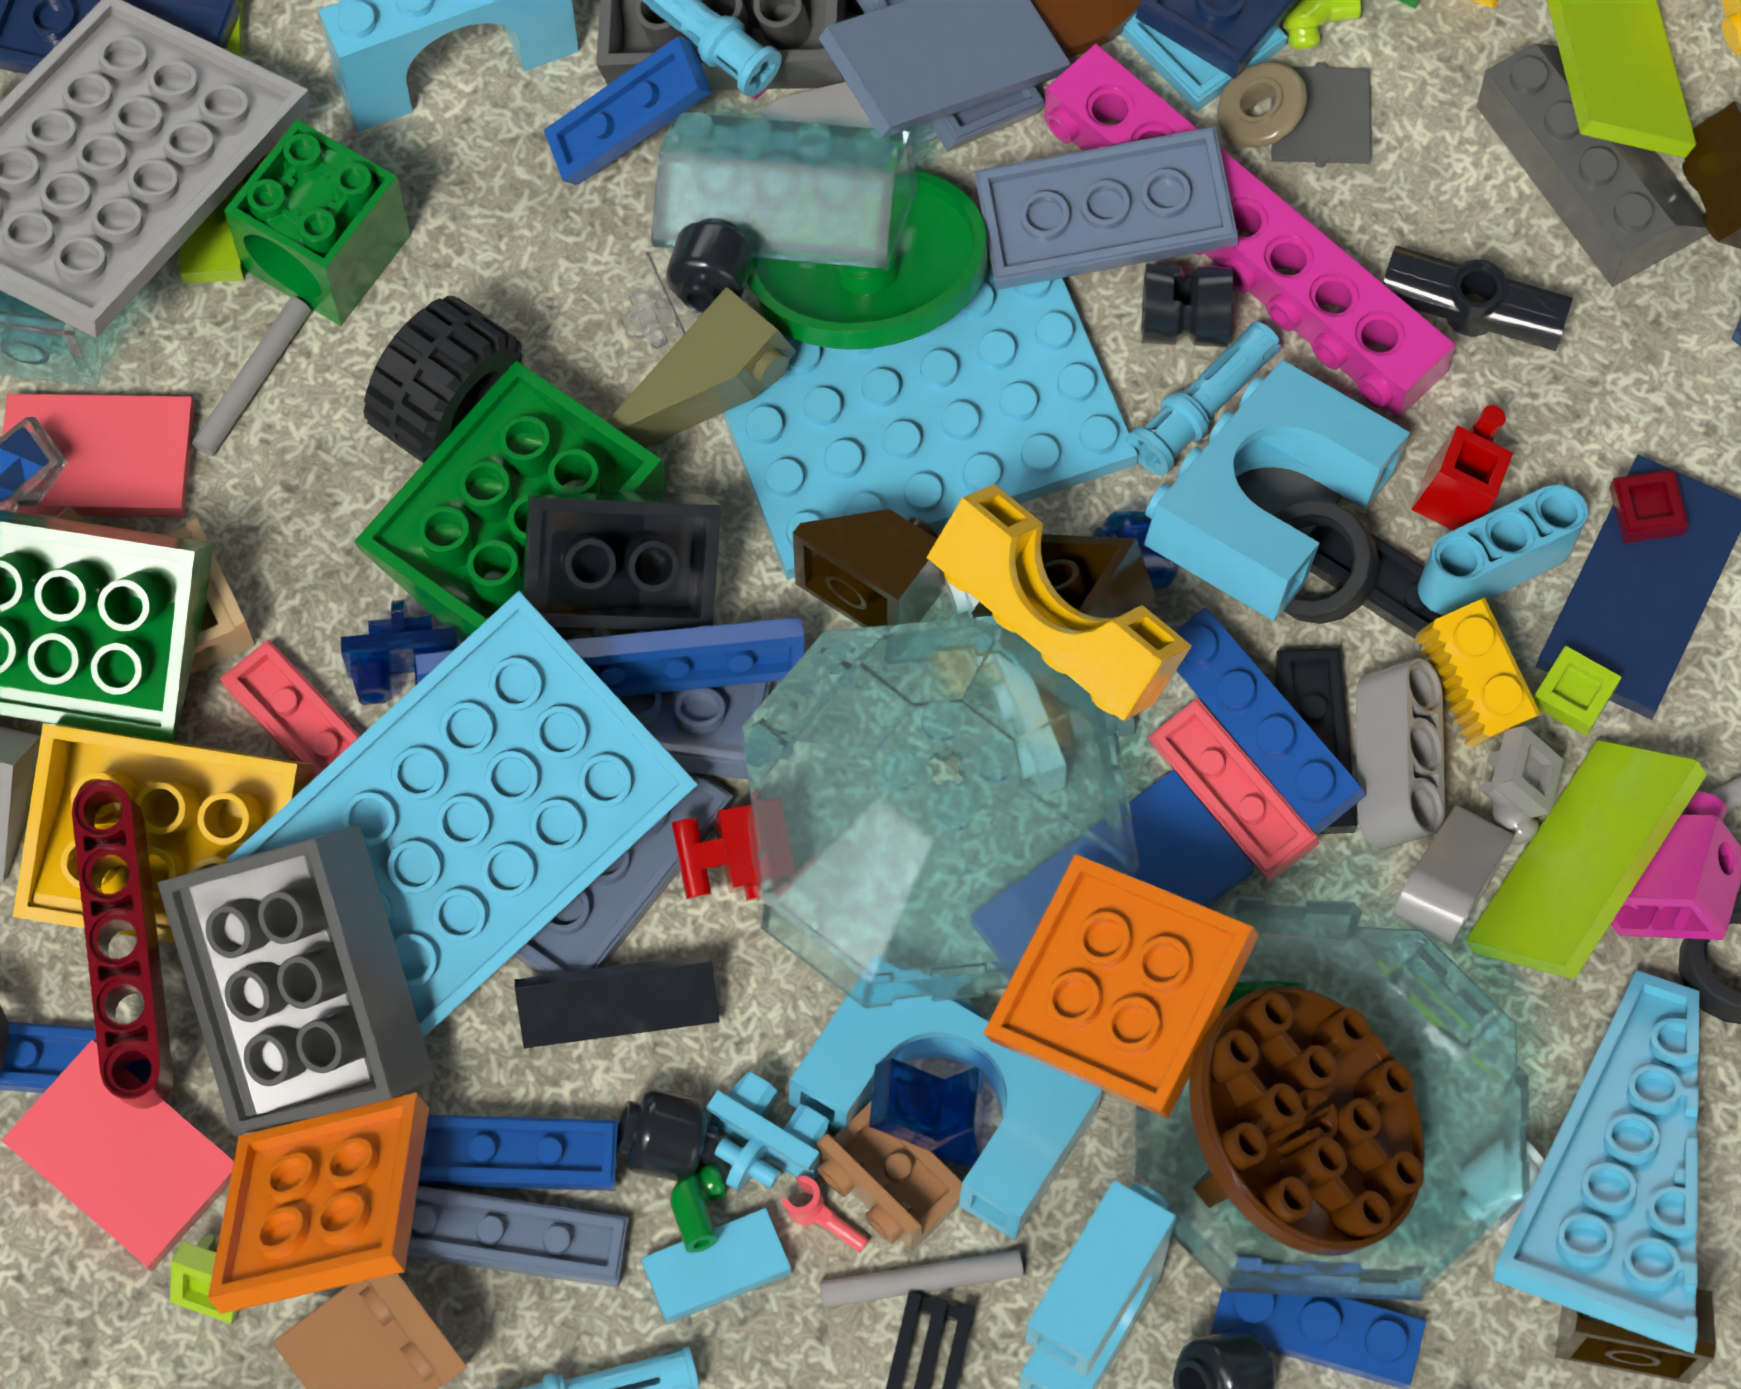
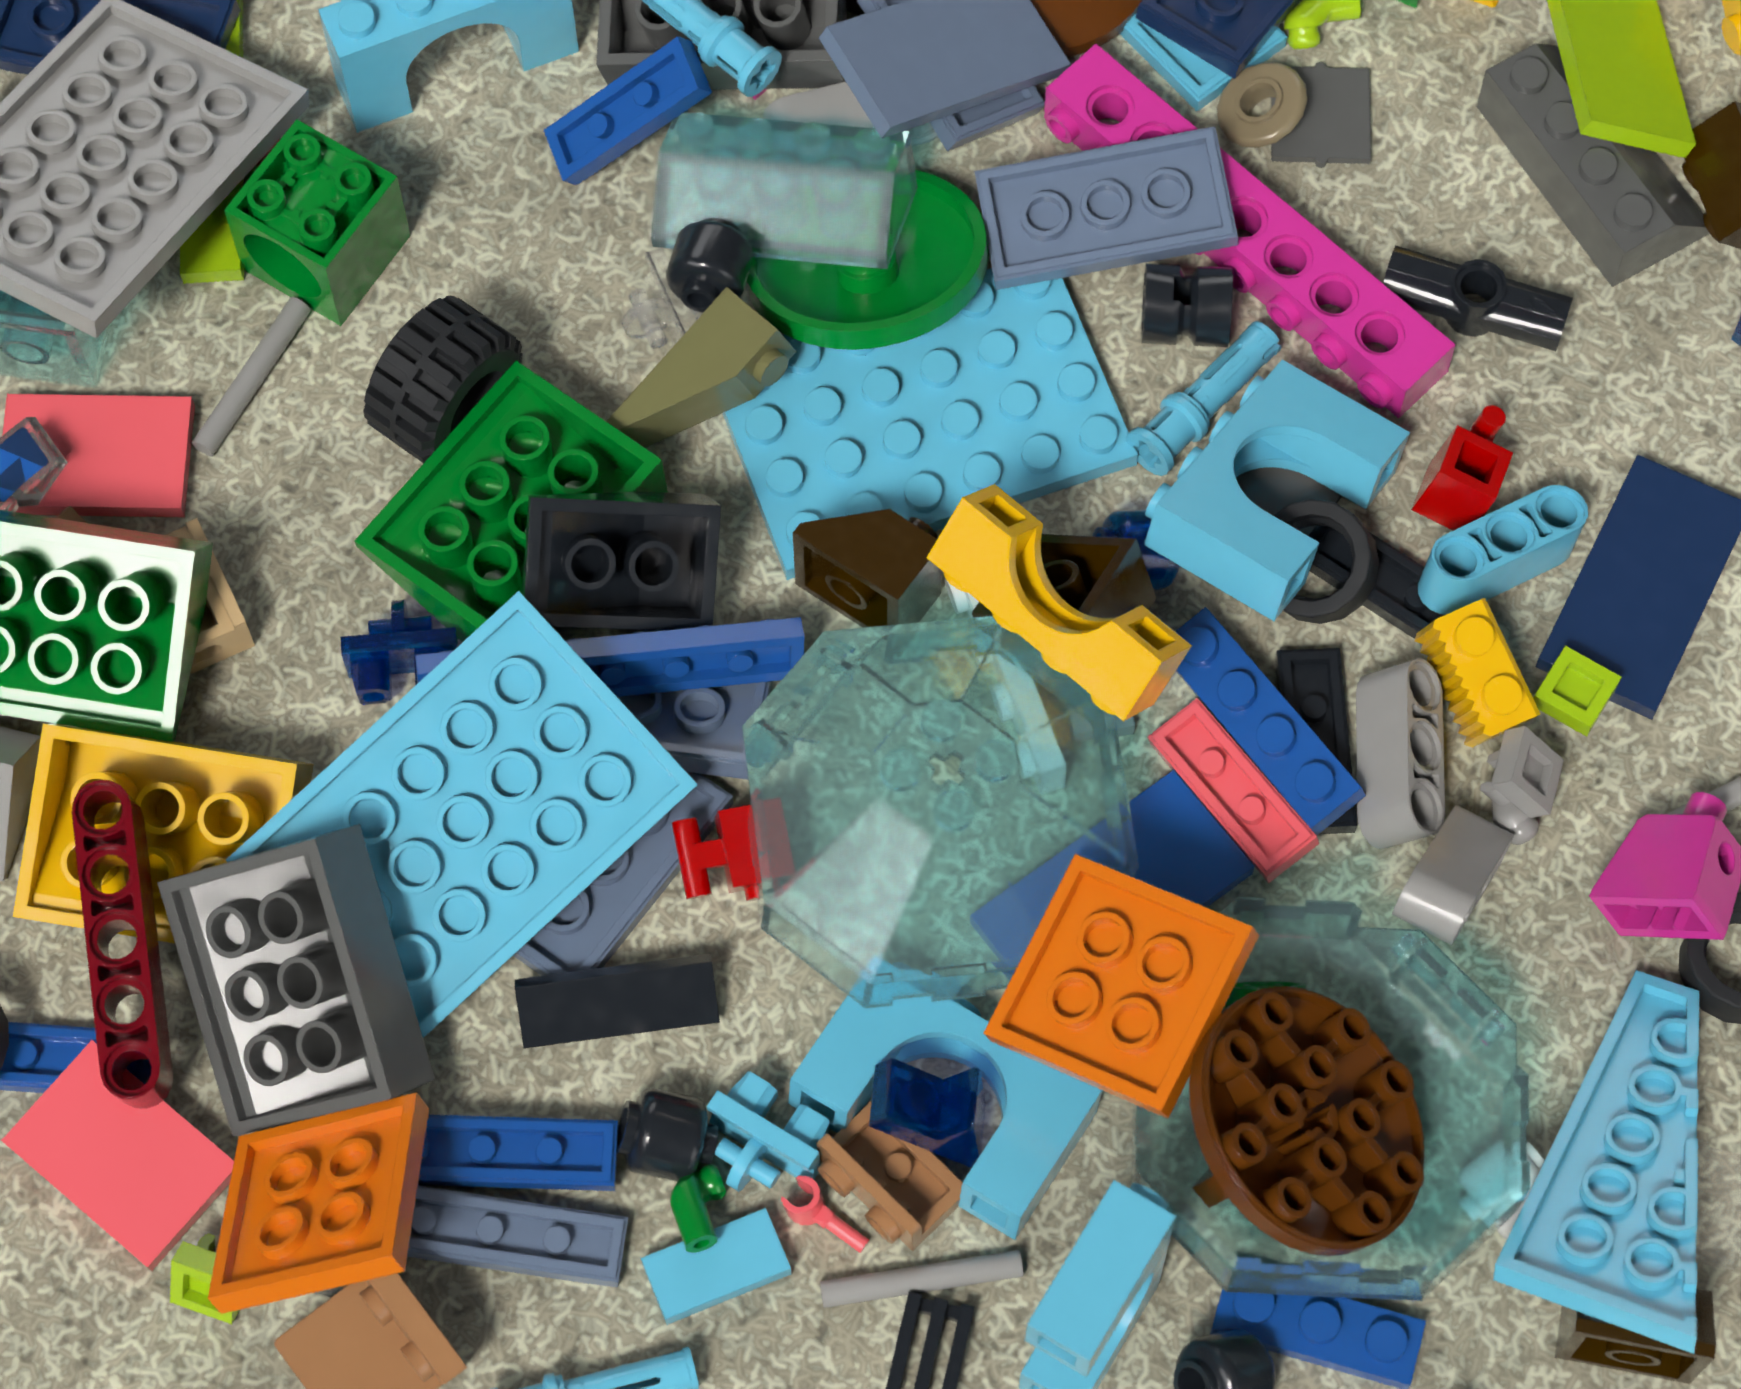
coral tile [219,639,360,781] -> none
lime tile [1465,740,1707,980] -> none
dark red tile [1609,470,1688,544] -> none

